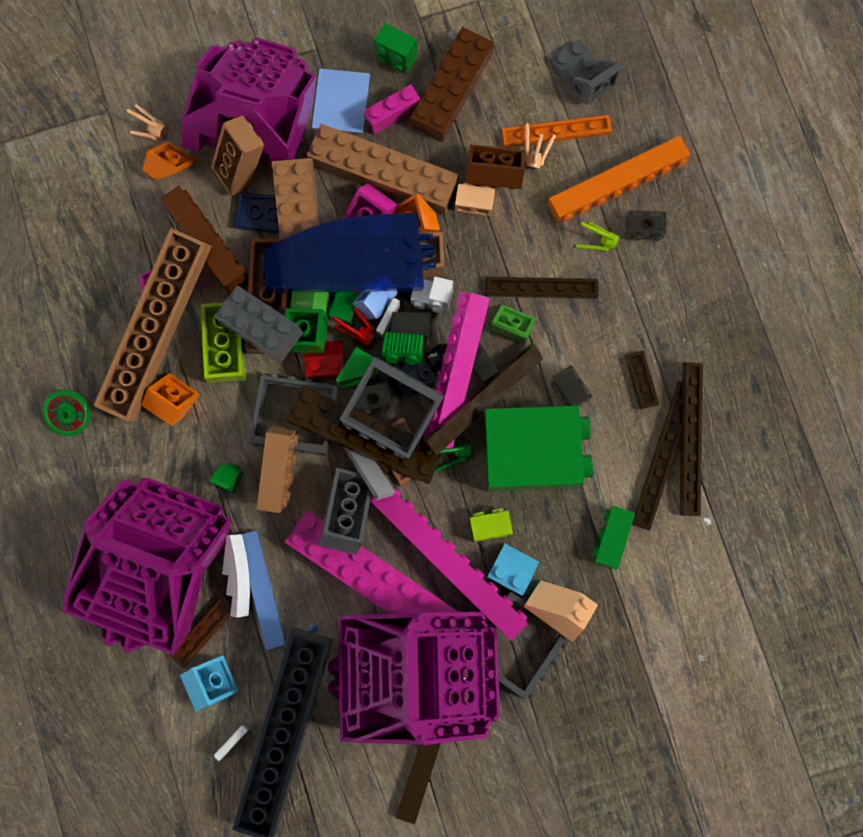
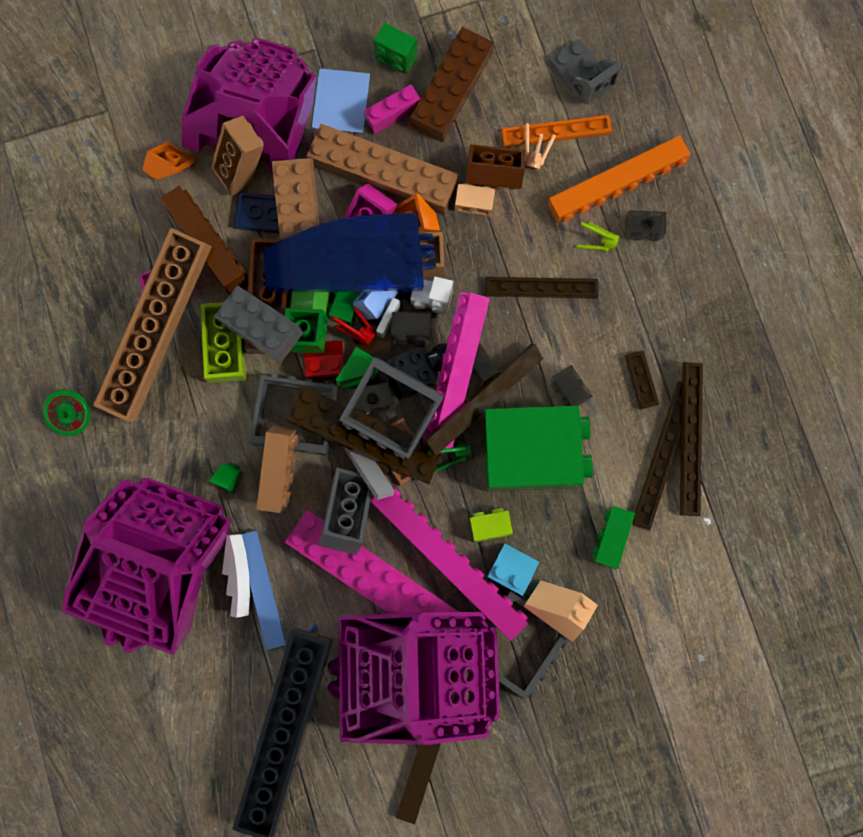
light nougat plant [127,104,167,141] -> none
orange slope [141,373,200,426] -> none
reddish brown tile [169,595,232,669] -> none
medium azure slope [180,655,239,712] -> none
white tile [214,724,250,761] -> none
green brick [382,332,424,365] -> none
bright green slope [490,305,536,345] -> none

